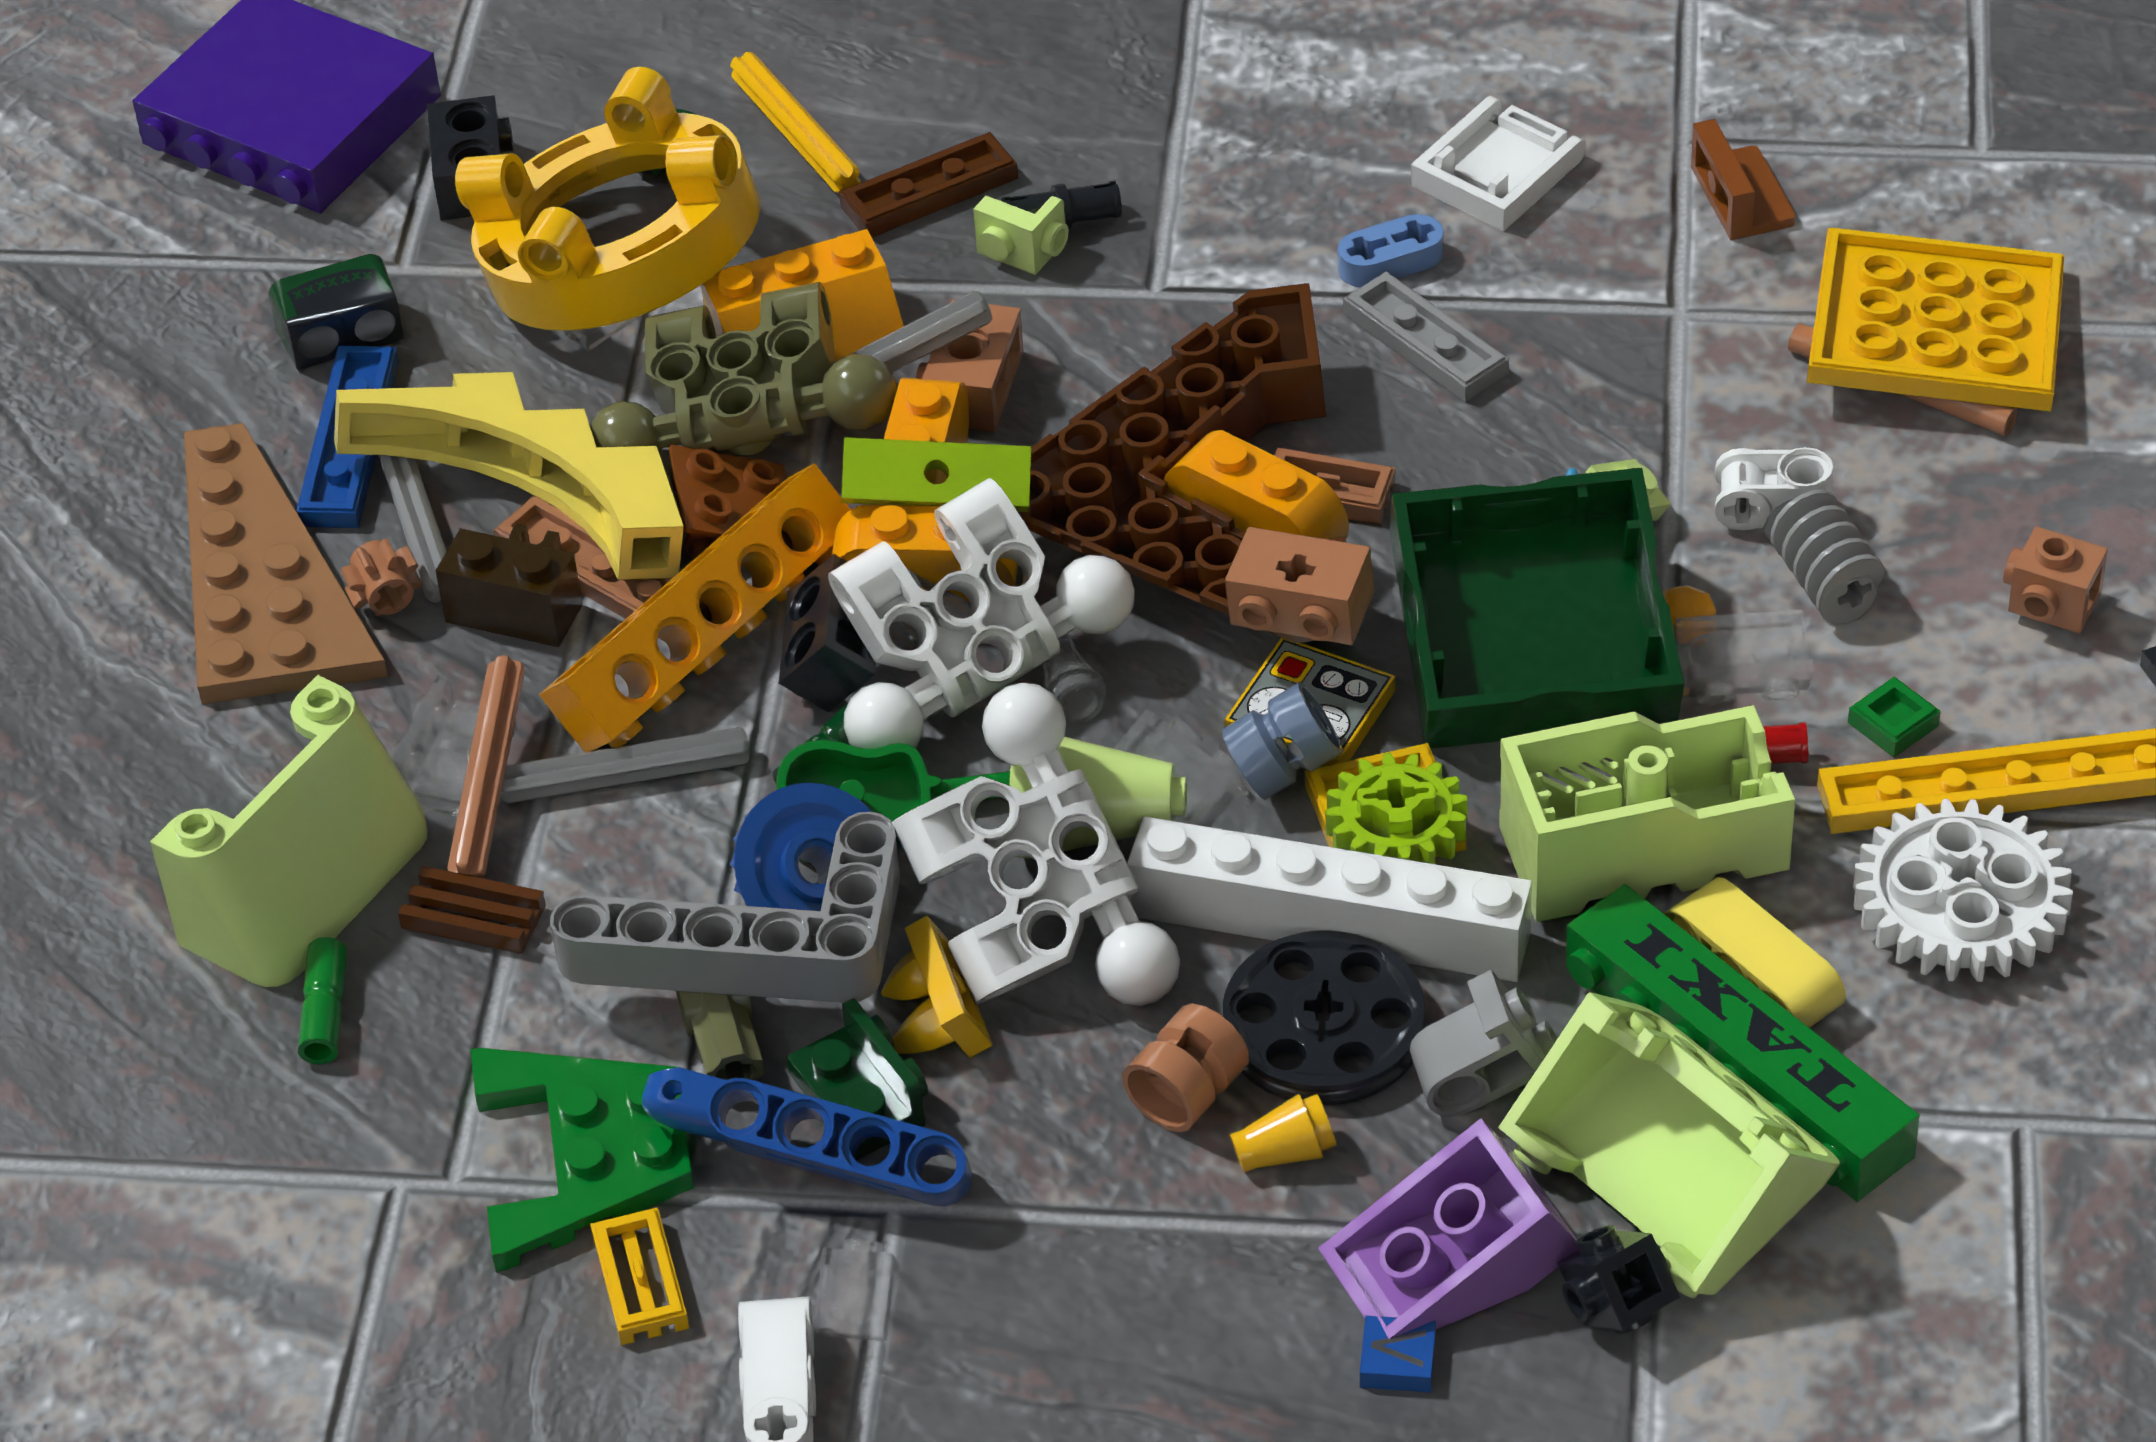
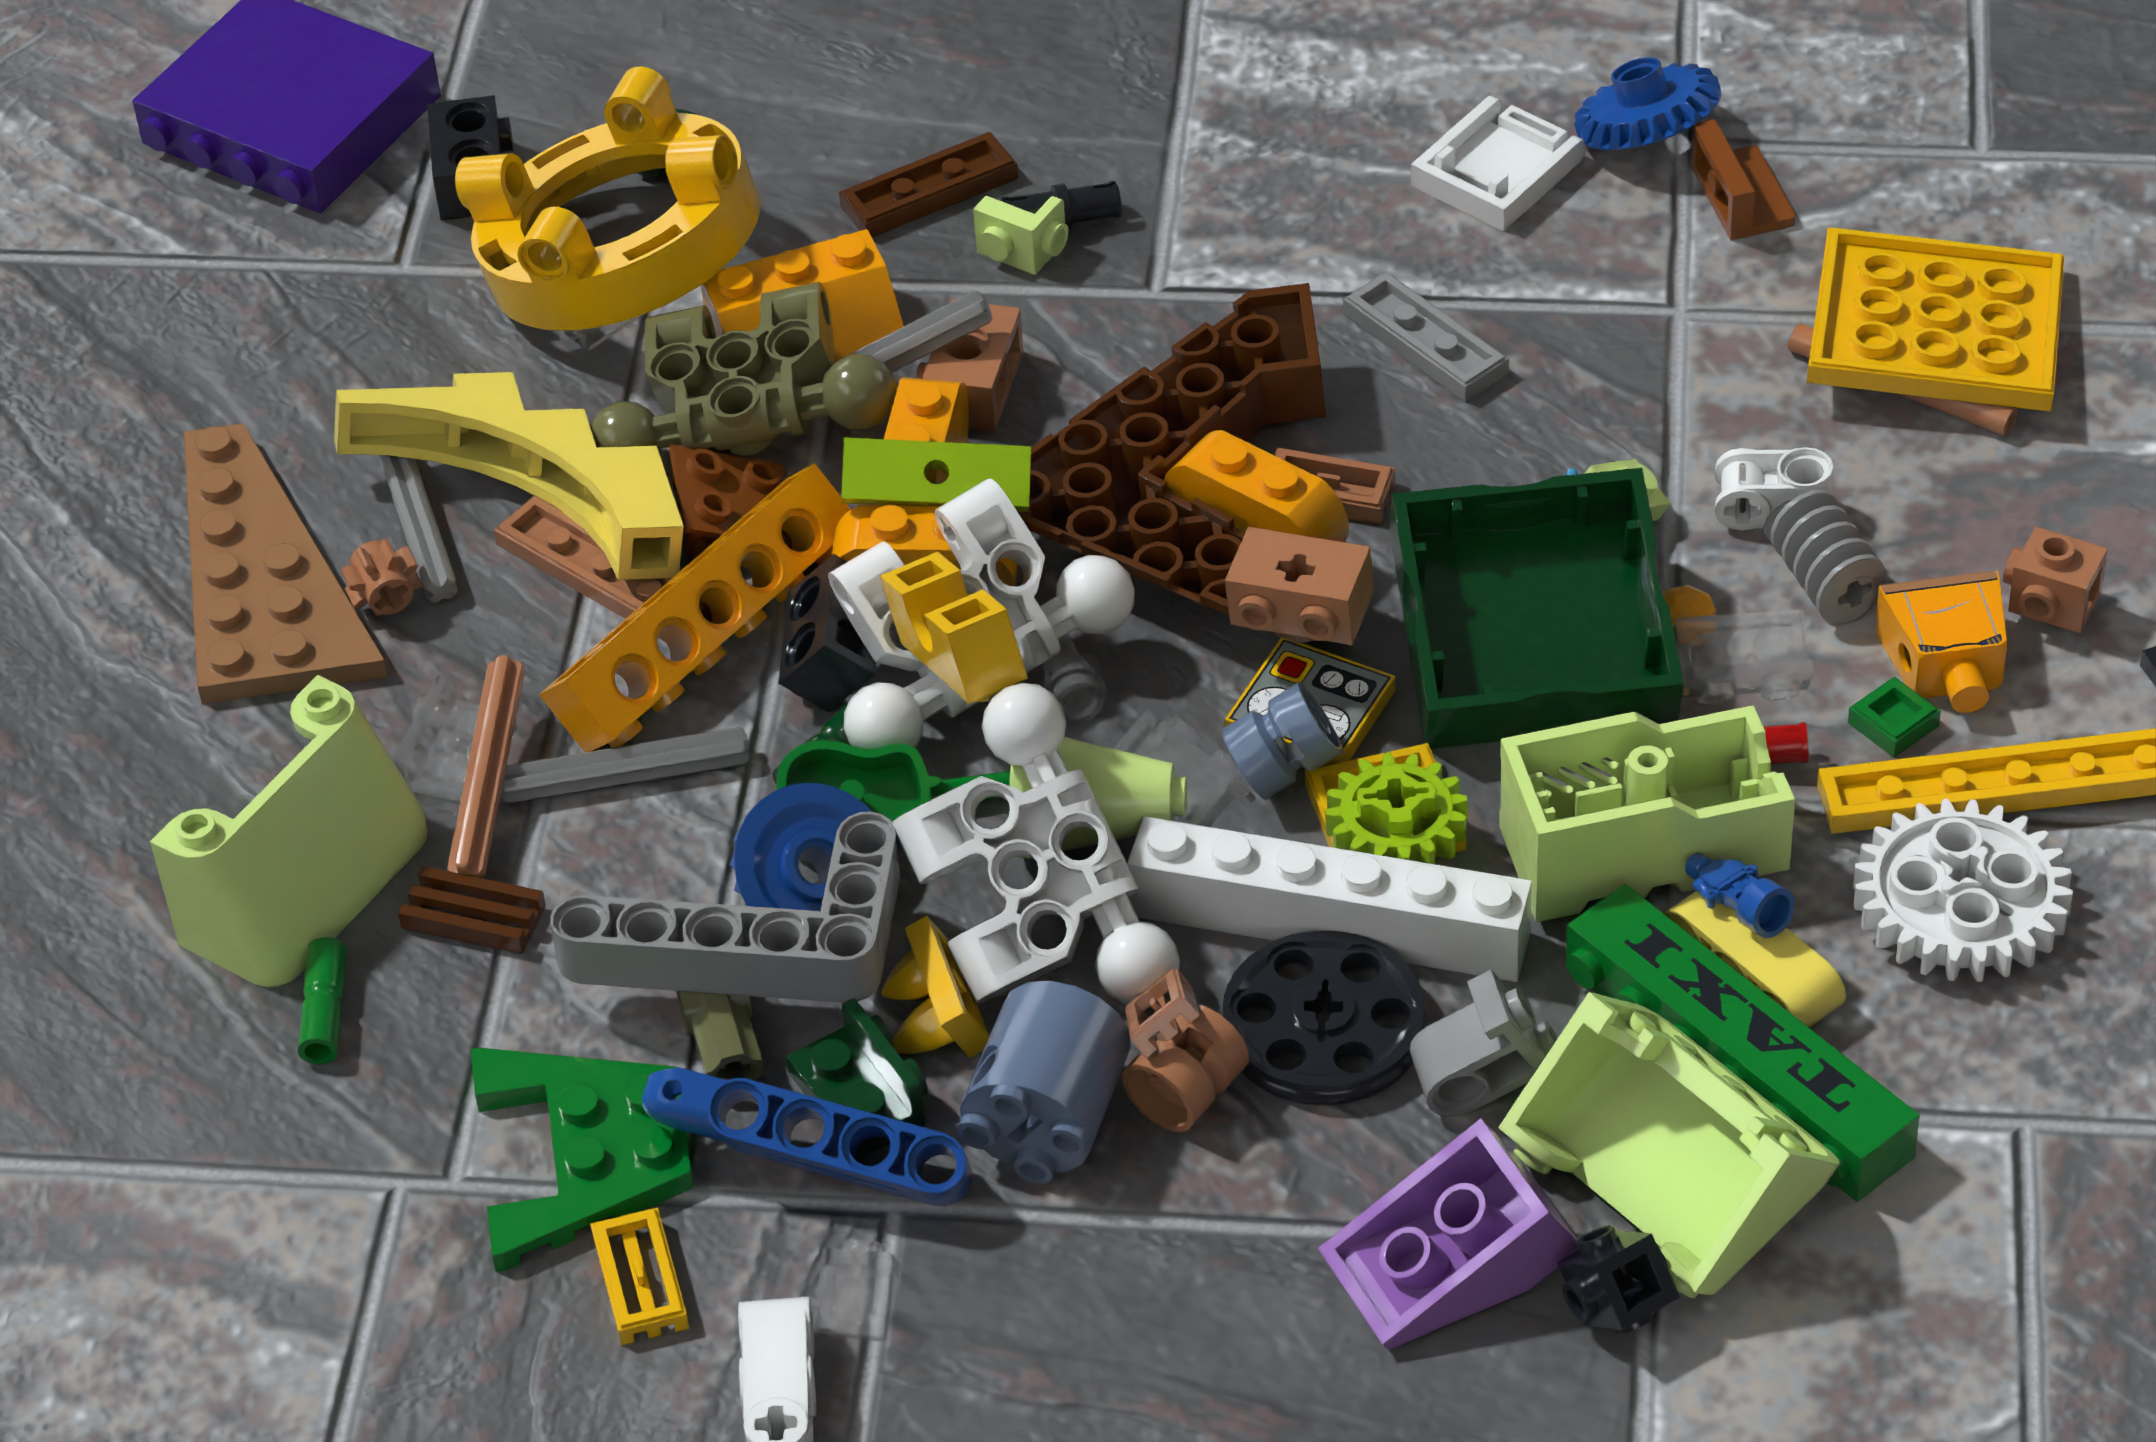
black piece [268,254,404,370] -> none
blue tile [296,346,399,528] -> none
dark brown brick [435,523,583,647] -> none
yellow axle [730,52,861,194] -> none
yellow cone [1230,1094,1337,1173] -> none
medium blue beam [1337,214,1444,287] -> none
blue tile [1360,1315,1436,1393] -> none
none -> yellow arch [880,551,1028,704]
none -> sand blue cylinder [957,981,1131,1184]
none -> nougat tile [1125,968,1200,1058]
none -> blue gear [1574,57,1722,150]
none -> blue piece [1685,853,1795,938]
none -> light orange torso [1875,570,2007,713]

